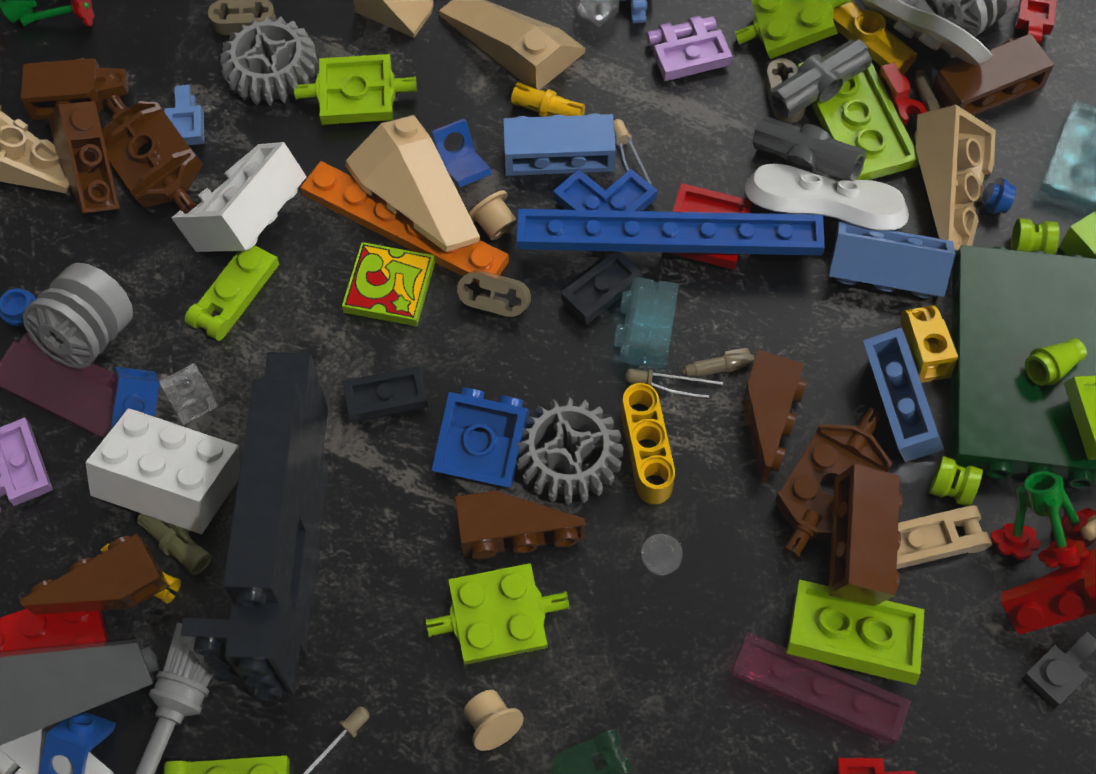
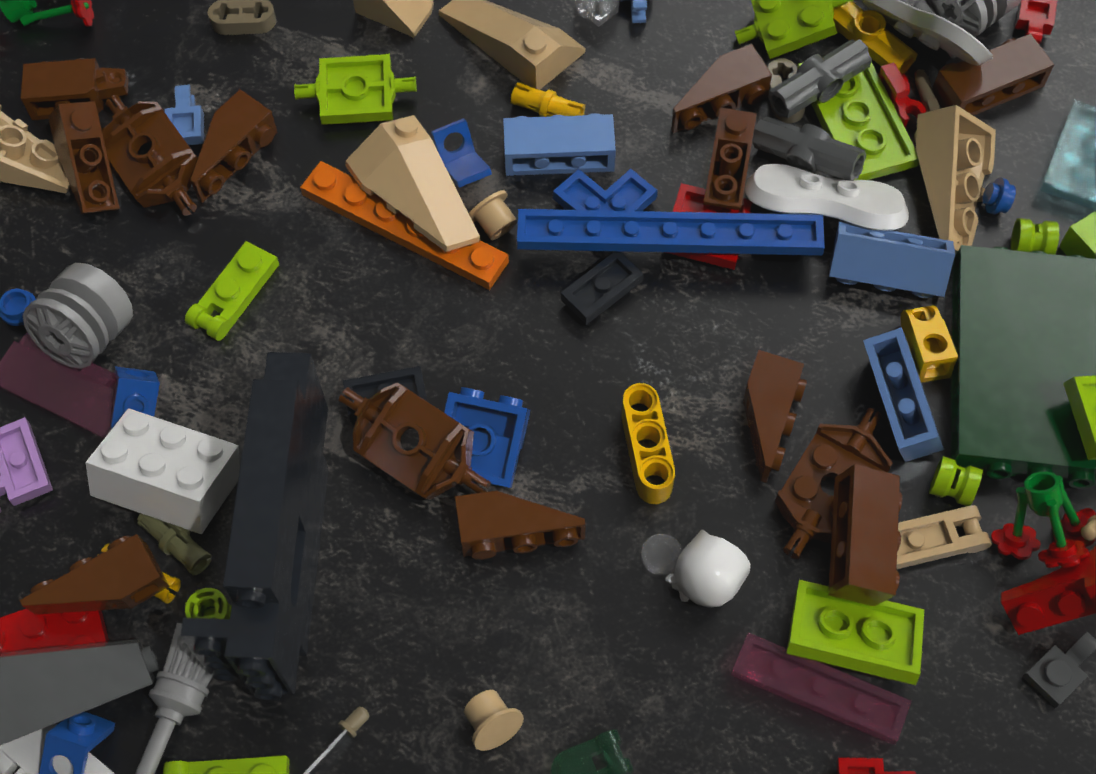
clear plate [159,363,218,425] -> none
white wedge [171,142,306,252] -> none
light grey gear [220,16,317,106] -> none
tile [342,242,435,326] -> none
lime plate [426,563,570,665] -> none
dark tan beam [457,270,531,317] -> none
light grey gear [516,397,623,505] -> none
piece [613,119,653,186] -> none
clear light blue brick [614,277,679,369] -> none
piece [625,369,723,398] -> none
lavender plate [646,16,733,81] -> none
dark tan piece [682,348,755,377] -> none
lime cone [1025,338,1087,386] -> none
none -> lime wheel [185,588,232,619]
none -> reddish brown slope [191,89,278,203]
none -> reddish brown plate [338,382,491,500]
none -> white helmet [665,530,751,607]
none -> reddish brown slope [671,44,772,134]
none -> reddish brown slope [703,108,757,211]

